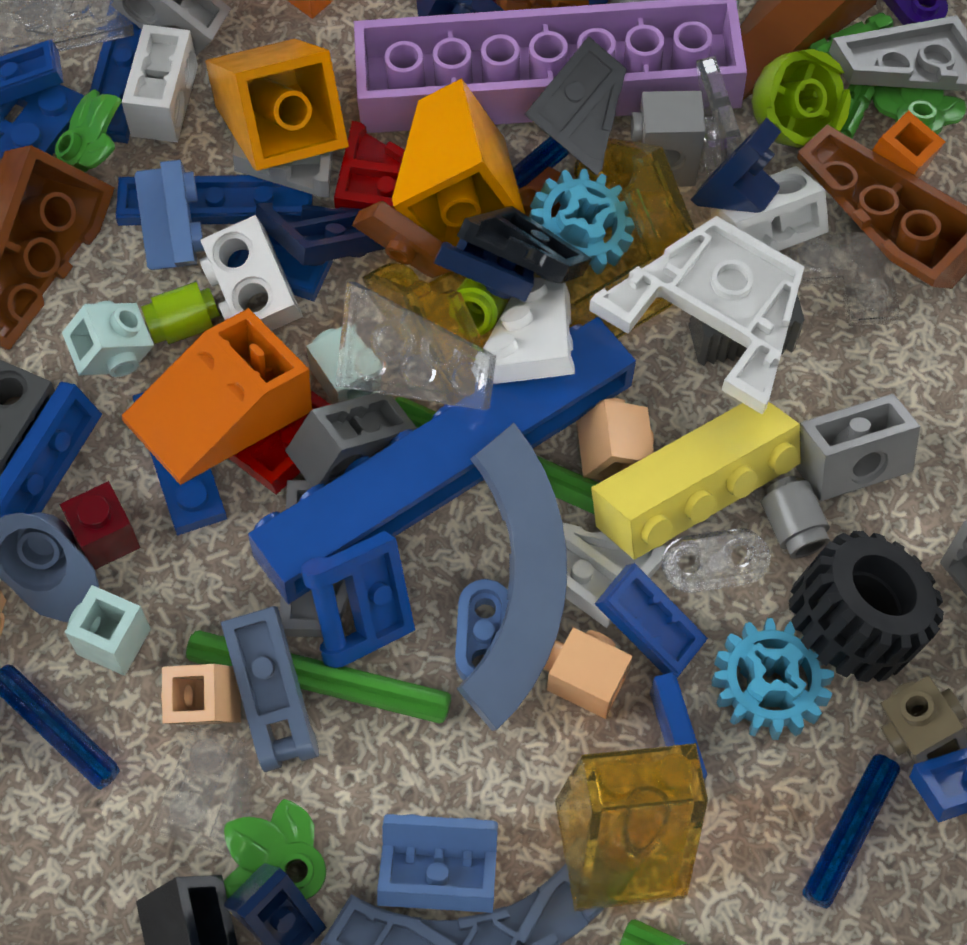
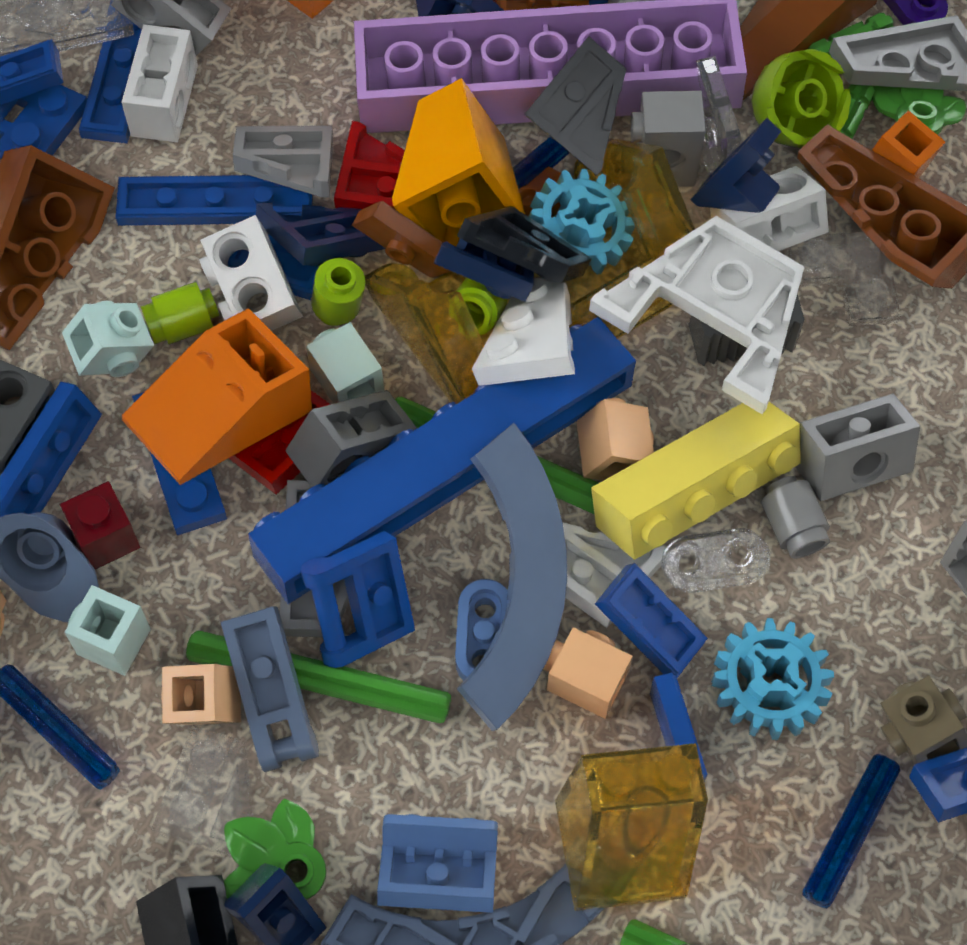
bright green plate [55,89,122,172] -> none
medium blue bracket [134,160,205,270] -> none
light orange slope [205,38,349,171] -> none
clear wing [335,281,496,410] -> none
black tyre [789,531,944,682] -> none
none -> lime brick [311,258,366,326]

